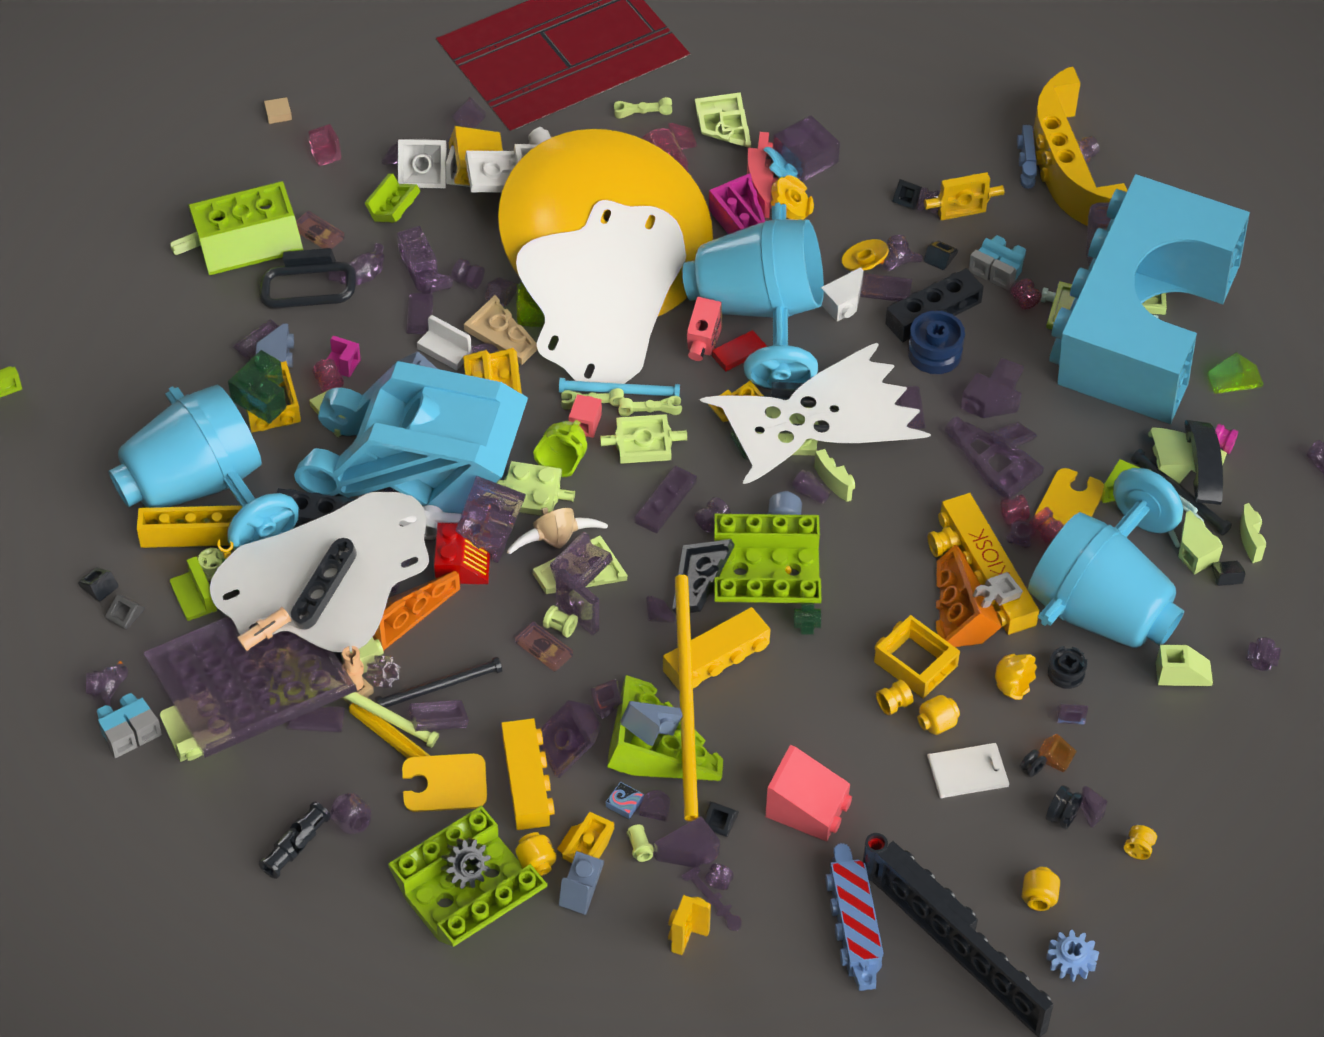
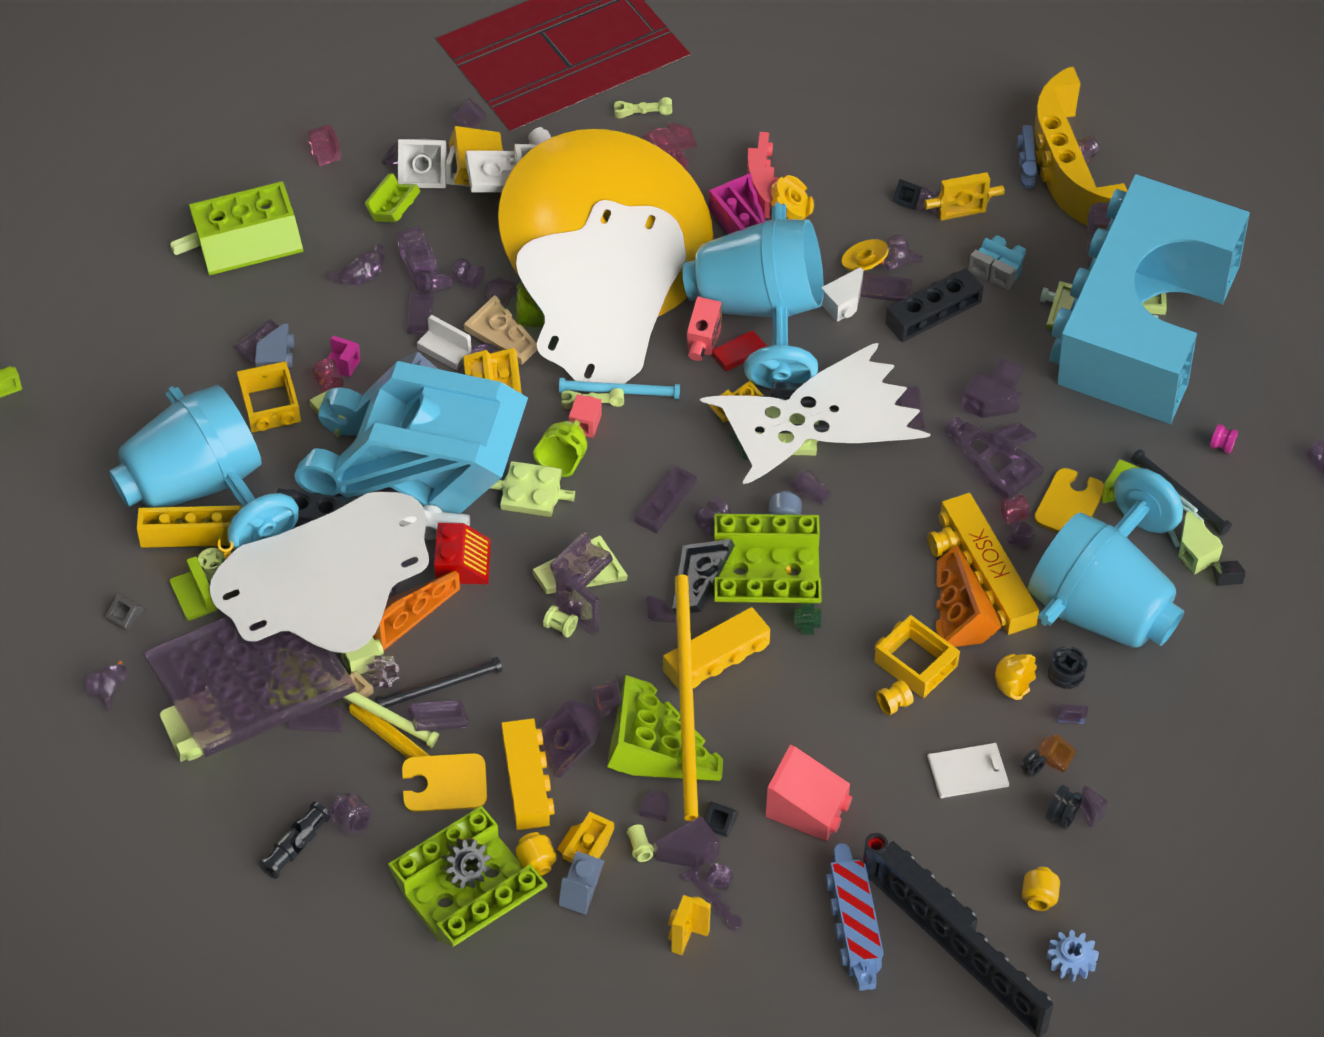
black slope [78,567,118,601] -> none
hips [97,693,162,758] -> none
clear green brick [228,350,286,424] -> none
light nougat pin [237,607,292,651] -> none
black bar [260,248,356,308] -> none
tan tile [264,97,292,124] -> none
black beam [291,538,357,630] -> none
tile [296,211,345,249] -> none
light nougat pin [342,646,364,691] -> none
clear purple slope [455,476,526,563] -> none
tan helmet [507,507,608,554] -> none
tile [515,621,573,672] -> none
yellowish green plate [600,414,687,464] -> none
tile [606,782,644,819] -> none
yellowish green piece [618,396,682,416] -> none
sand blue slope [621,701,683,746] -> none
yellowish green slope [695,92,751,148] -> none
medium azure plate [763,147,798,178] -> none
clear purple piece [773,115,840,182] -> none
yellowish green slope [814,449,855,502] -> none
dark blue wheel [908,311,965,374] -> none
yellow head [917,695,960,735] -> none
black slope [924,240,958,270] -> none
light grey plate [973,572,1023,608] -> none
clear pink wheel [1011,278,1042,310] -> none
clear pink wheel [1029,507,1064,543] -> none
yellow wheel [1124,825,1157,860] -> none
yellowish green slope [1148,428,1227,483] -> none
yellowish green slope [1156,645,1213,686] -> none
black slope [1184,420,1223,505] -> none
clear neon green slope [1208,352,1264,394] -> none
yellowish green slope [1240,503,1266,563] -> none
clear purple gear [1246,637,1281,671] -> none

